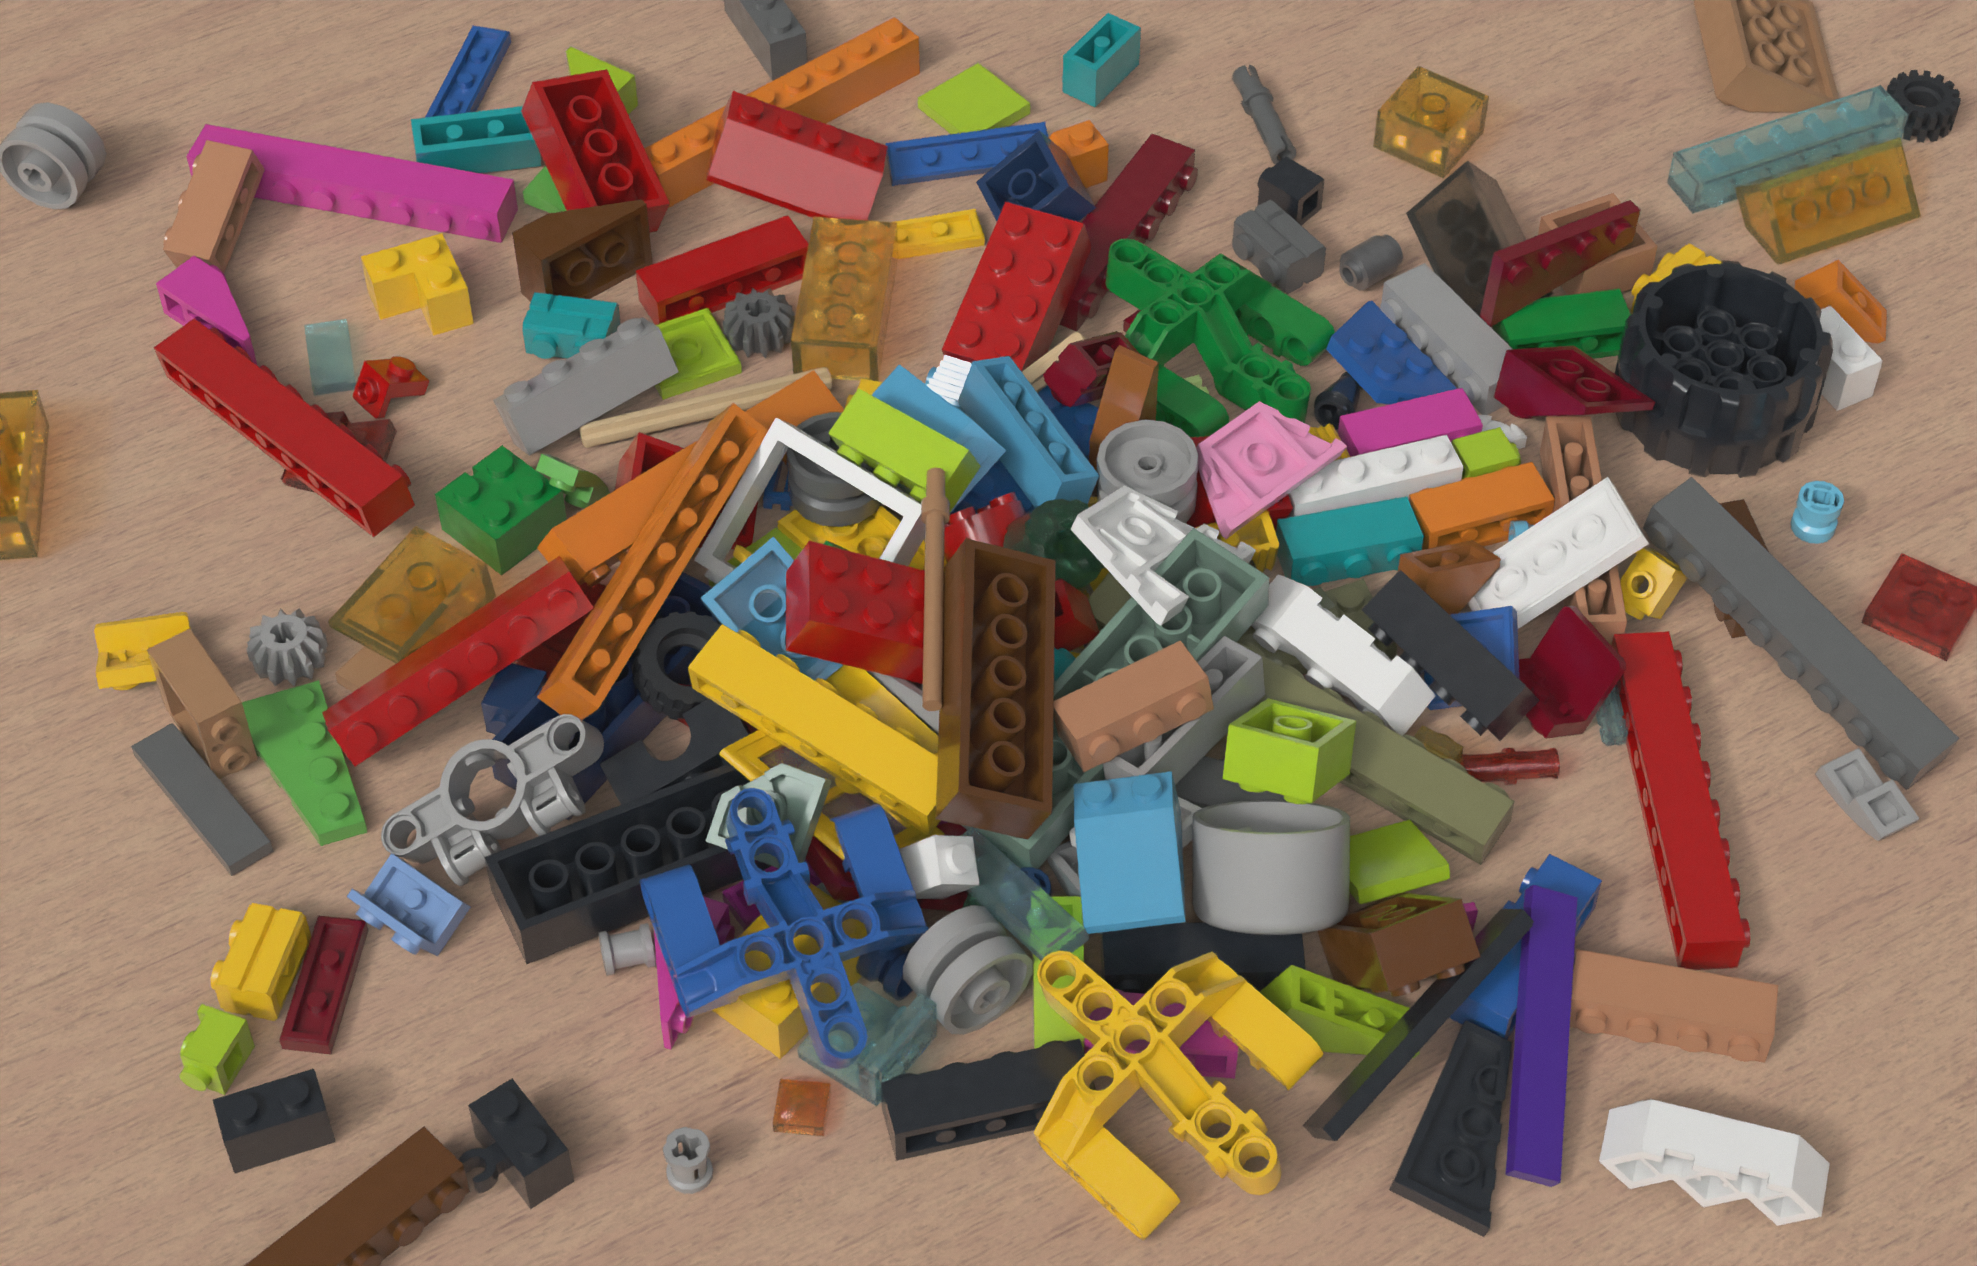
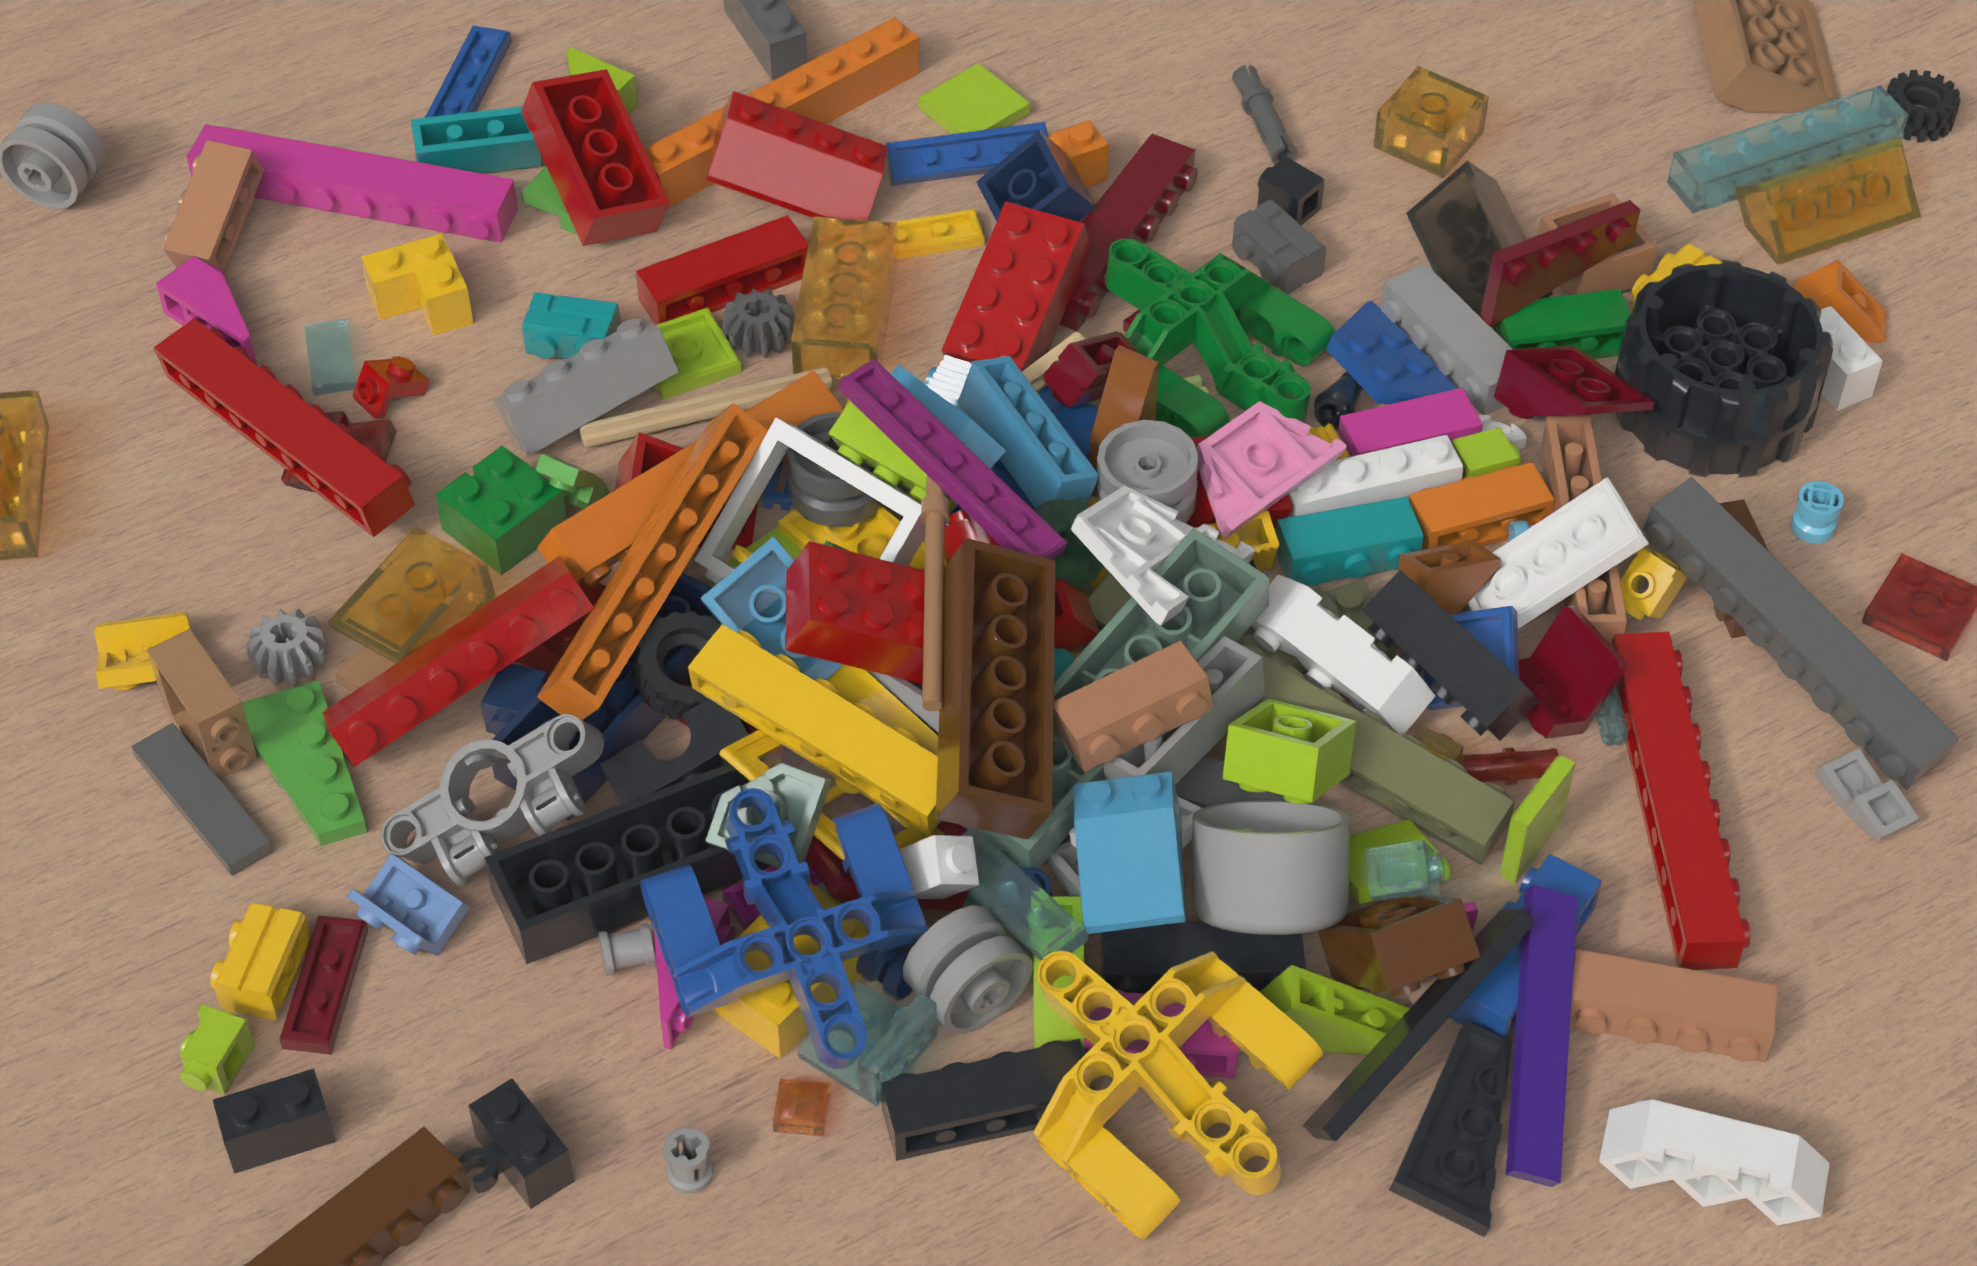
reddish brown slope [512,199,653,302] -> none
teal brick [1062,13,1141,107] -> none
flat silver brick [1339,234,1403,290] -> none
none -> magenta tile [838,359,1067,559]
none -> clear light blue bracket [1365,840,1445,902]
none -> lime tile [1500,755,1576,883]

